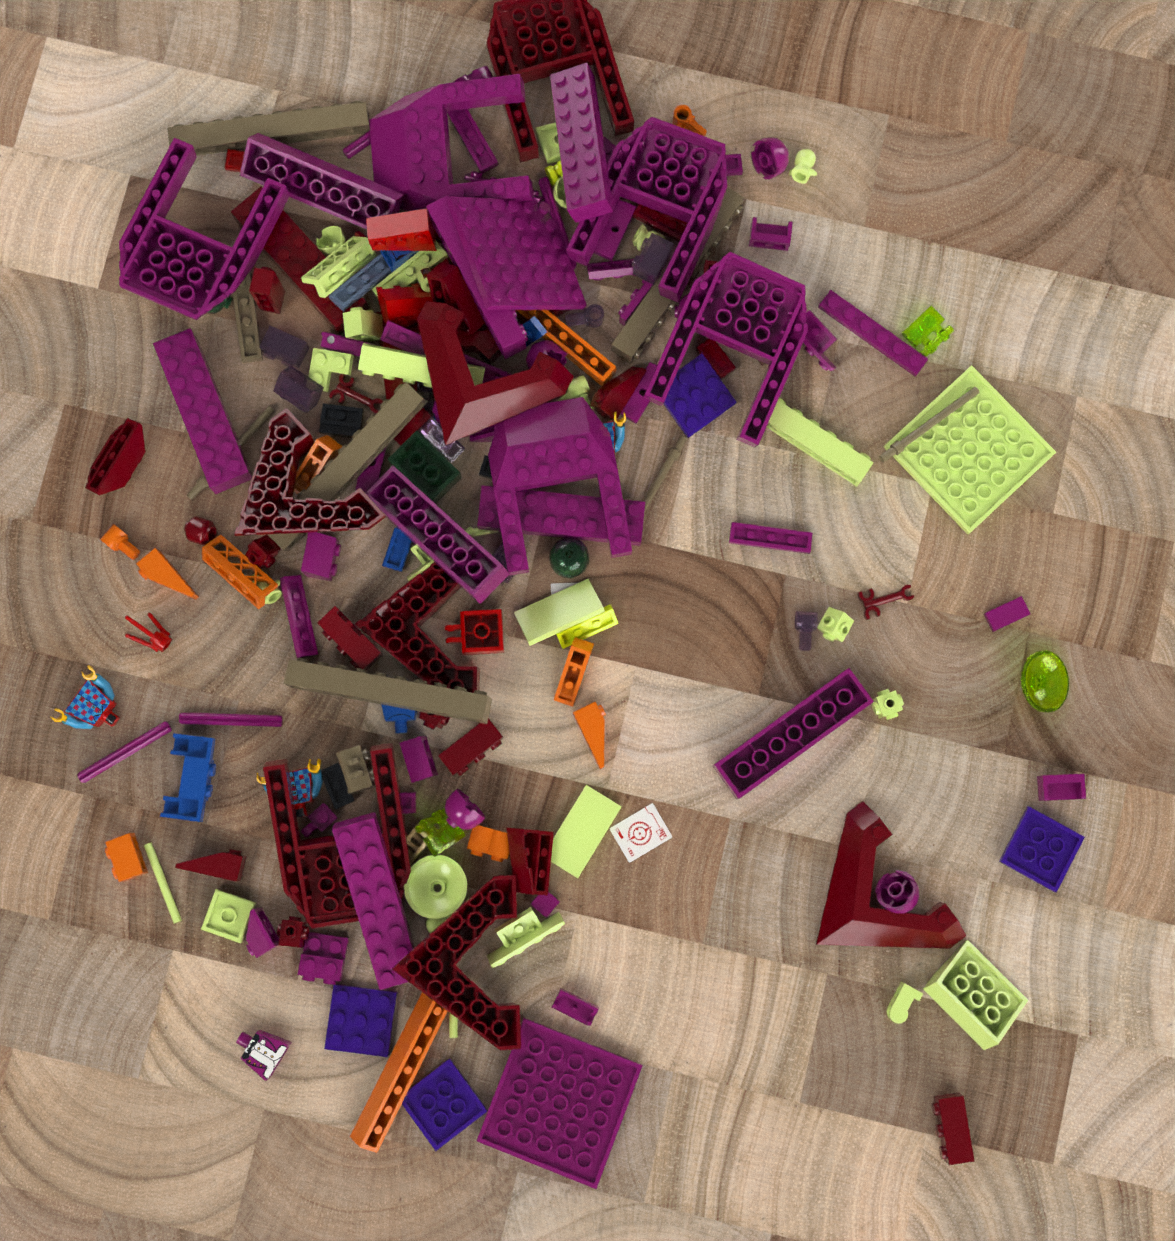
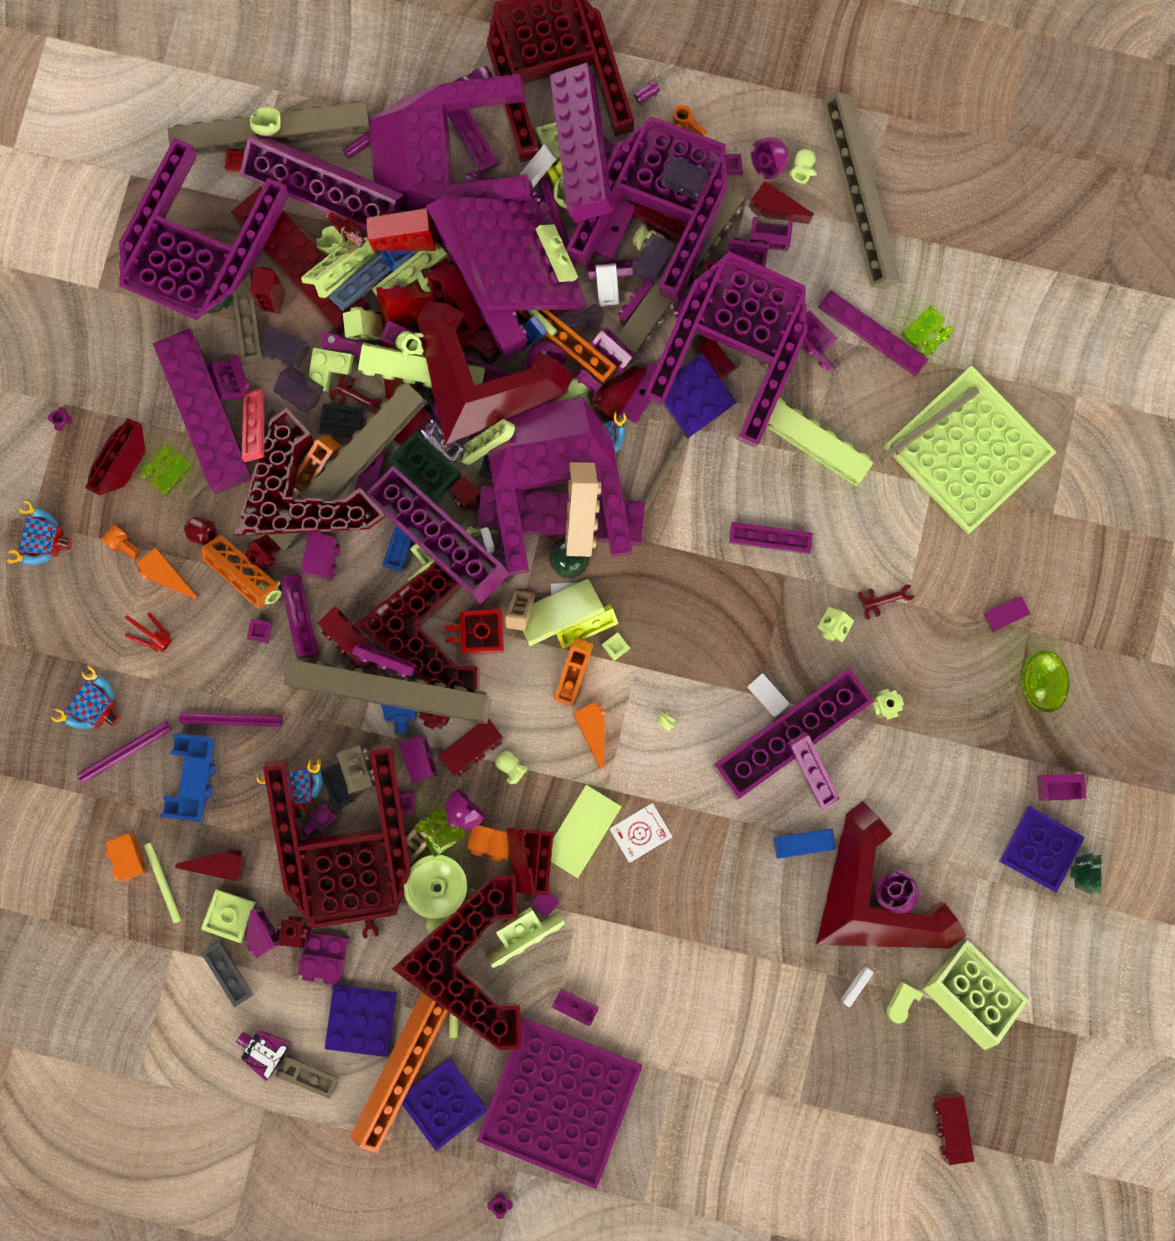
magenta brick [332,812,415,990] -> none
axle [795,611,818,651] -> none
none -> torso [7,501,72,565]
none -> magenta plate [48,407,73,431]
none -> clear neon green plate [140,444,193,497]
none -> dark grey plate [201,941,254,1007]
none -> magenta bracket [208,355,249,400]
none -> coral tile [242,389,265,462]
none -> magenta plate [247,619,273,643]
none -> yellowish green hair [250,107,281,136]
none -> dark tan plate [276,1055,339,1099]
none -> clear red plate [327,211,366,247]
none -> magenta plate [352,643,417,677]
none -> yellowish green animal [396,331,424,360]
none -> dark red brick [449,475,481,510]
none -> yellowish green beam [457,420,515,465]
none -> white tile [480,527,496,555]
none -> magenta plate [487,1192,513,1219]
none -> yellowish green animal [495,750,529,784]
none -> tan slope [505,590,535,631]
none -> white tile [519,144,557,187]
none -> yellowish green piece [526,310,557,336]
none -> yellowish green plate [536,225,578,282]
none -> tan wedge [565,462,601,556]
none -> magenta pin [576,369,602,394]
none -> magenta hinge [590,328,637,372]
none -> white tile [595,263,619,307]
none -> yellowish green tile [602,632,630,661]
none -> magenta pin [633,81,660,104]
none -> yellowish green plate [657,712,677,731]
none -> clear purple brick [661,156,709,201]
none -> magenta bracket [727,238,769,267]
none -> white tile [747,673,790,718]
none -> dark red slope [749,181,814,224]
none -> blue beam [773,829,836,859]
none -> plate [788,732,840,810]
none -> dark tan brick [822,92,901,289]
none -> white tile [840,967,874,1008]
none -> clear green cone [1070,853,1102,895]

